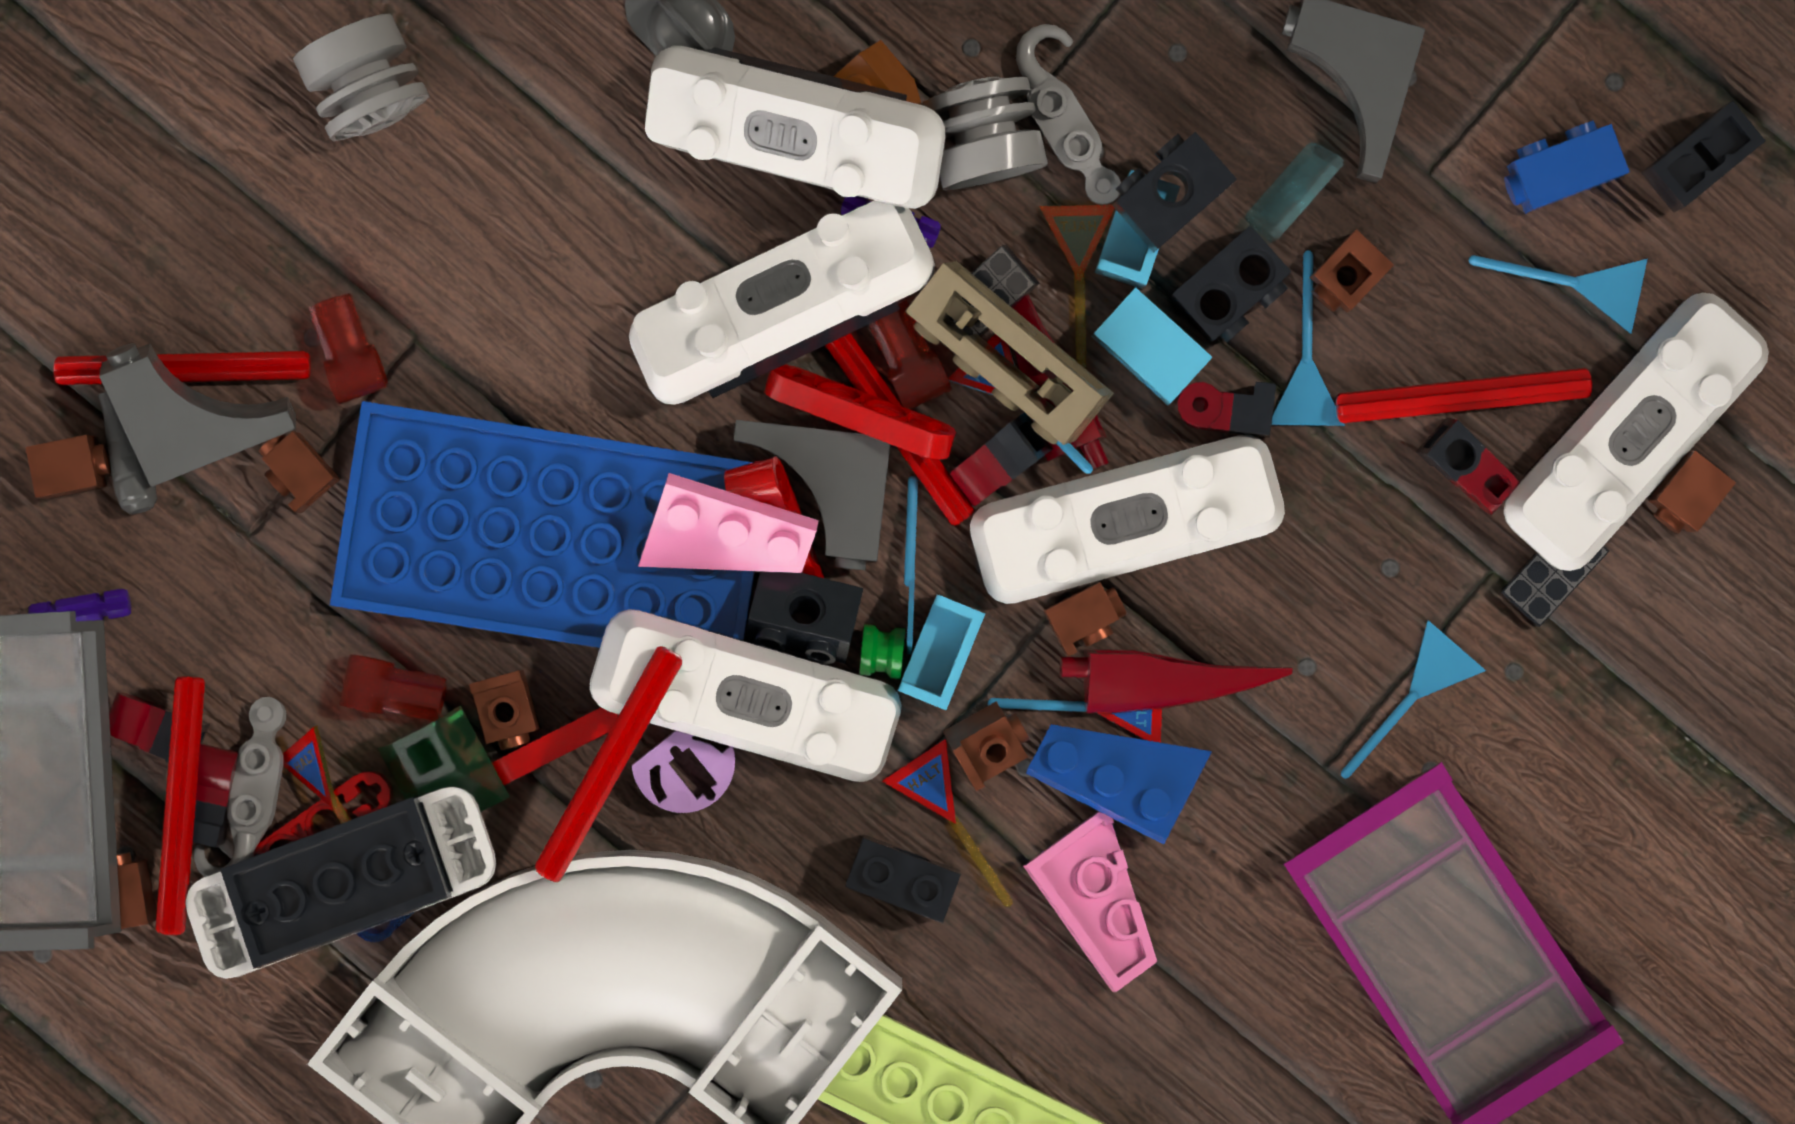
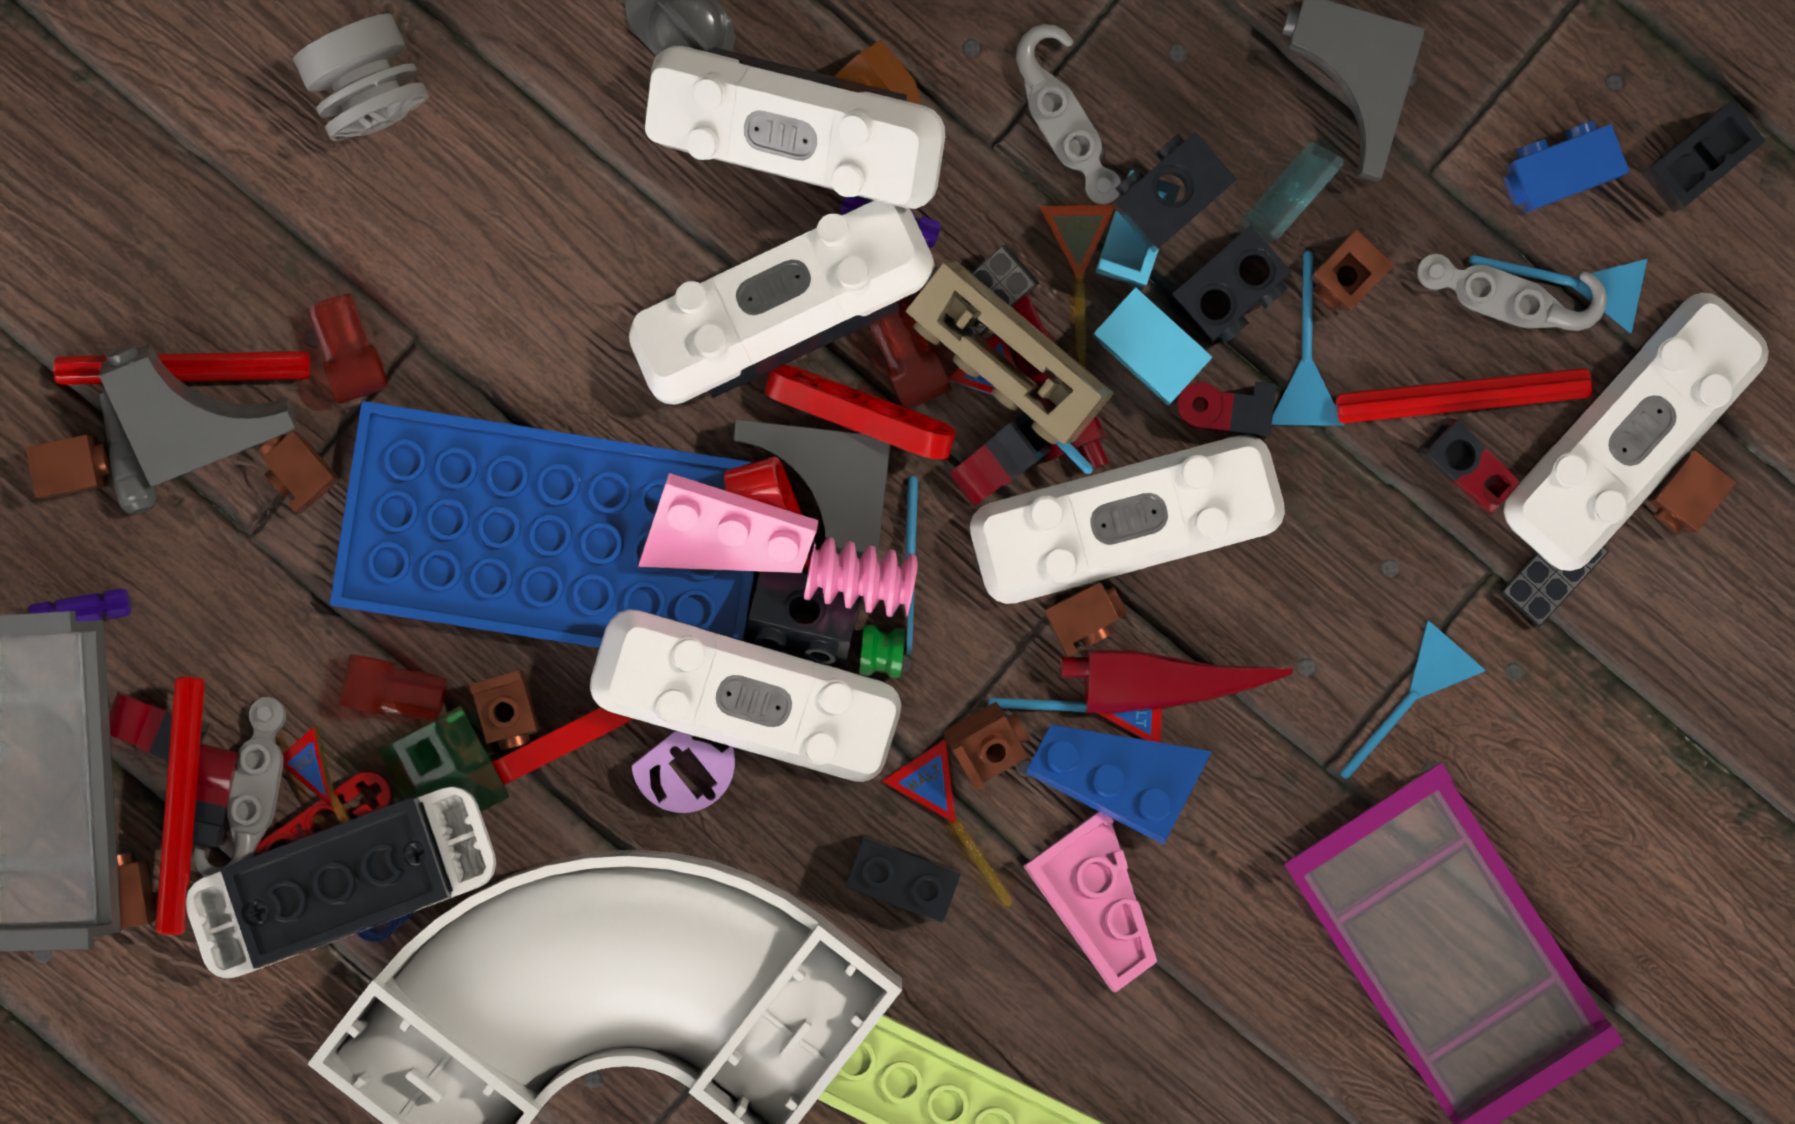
red axle [535,646,682,882] -> none
red axle [825,333,974,526] -> none
medium azure panel [898,594,985,710] -> none
light grey wheel [923,77,1048,190] -> none
none -> bright pink piece [804,537,918,617]
none -> light grey piece [1417,254,1607,331]

